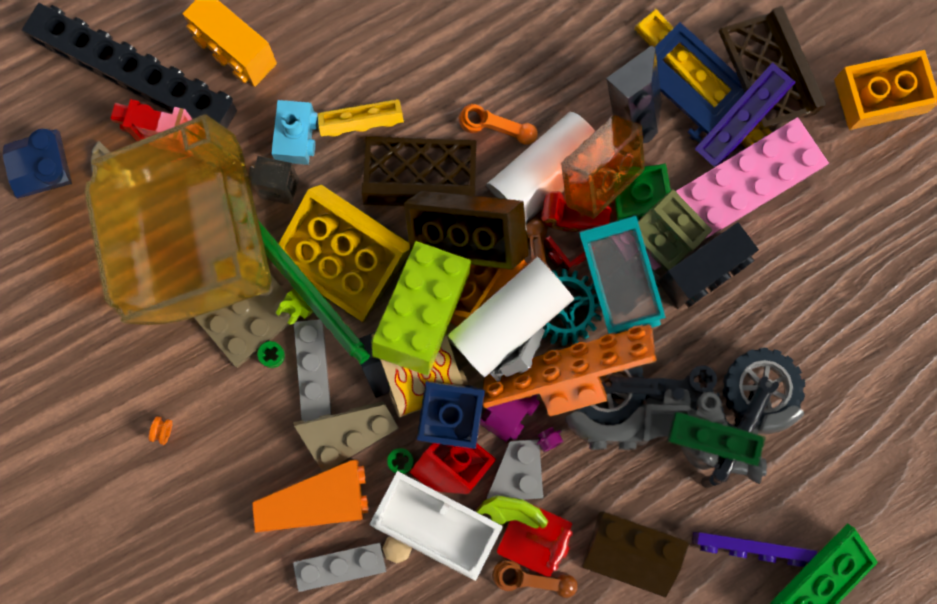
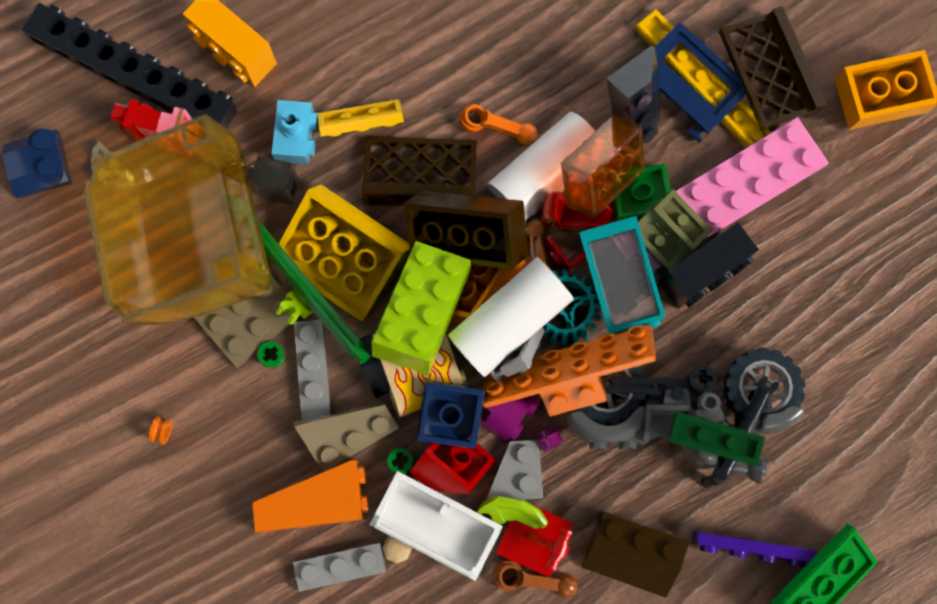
dark purple plate [695,63,796,167] -> none

